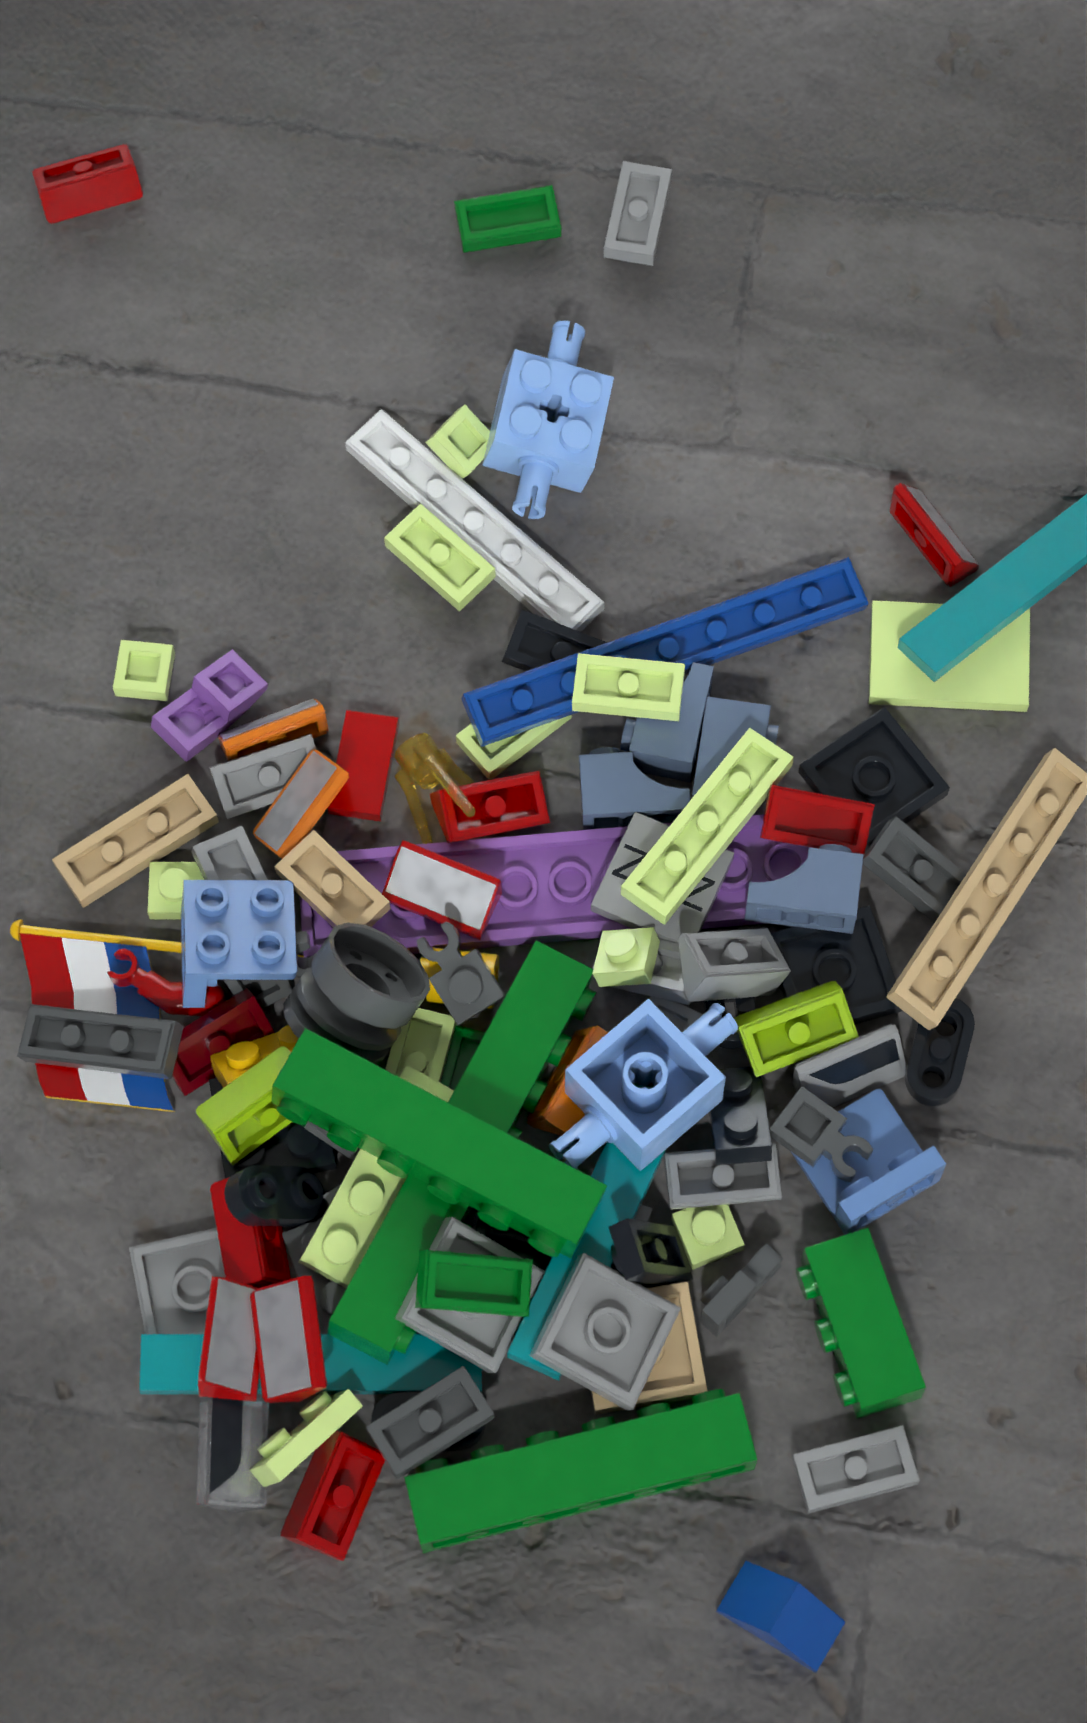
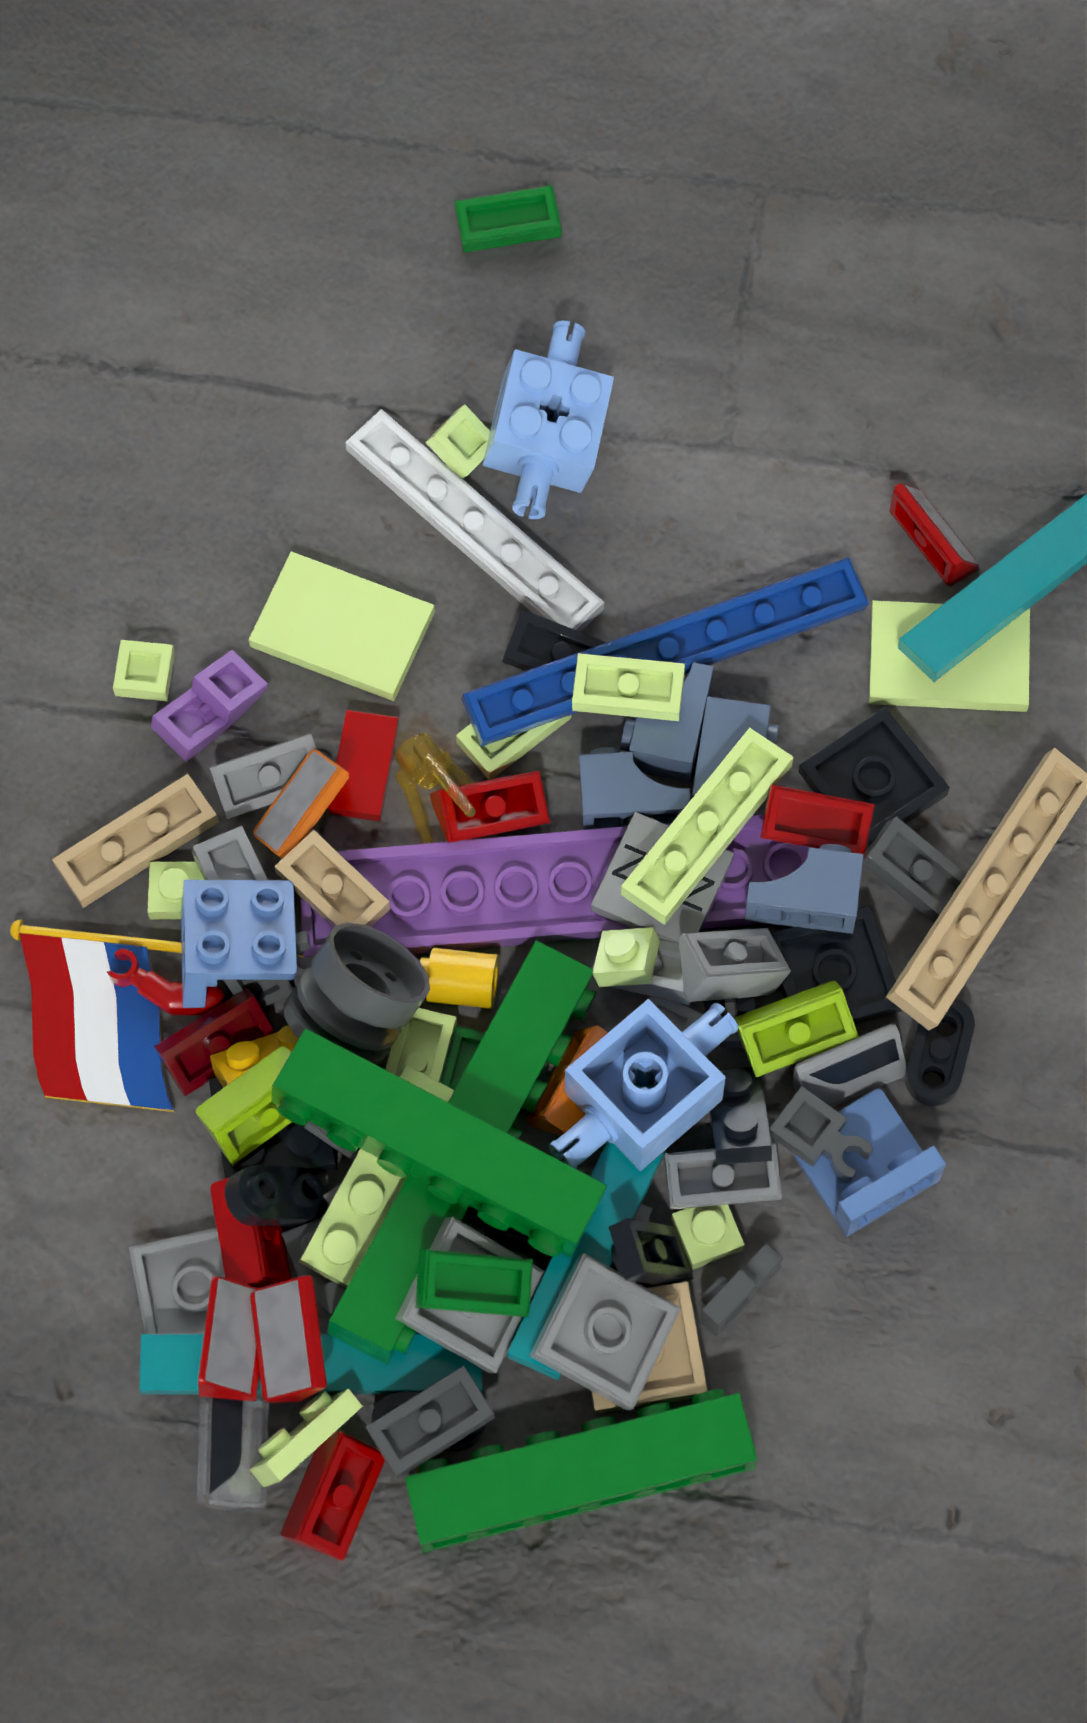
dark grey tile [17,1004,184,1079] -> none
red slope [32,144,143,224] -> none
orange slope [218,699,329,761] -> none
flat silver slope [382,840,502,940] -> none
yellowish green plate [384,503,496,612] -> none
dark grey plate [417,922,506,1025] -> none
light grey plate [604,161,672,266] -> none
blue slope [716,1561,846,1673] -> none
light grey plate [792,1425,920,1514] -> none
green brick [796,1228,926,1419] -> none
none -> yellowish green tile [249,552,435,701]

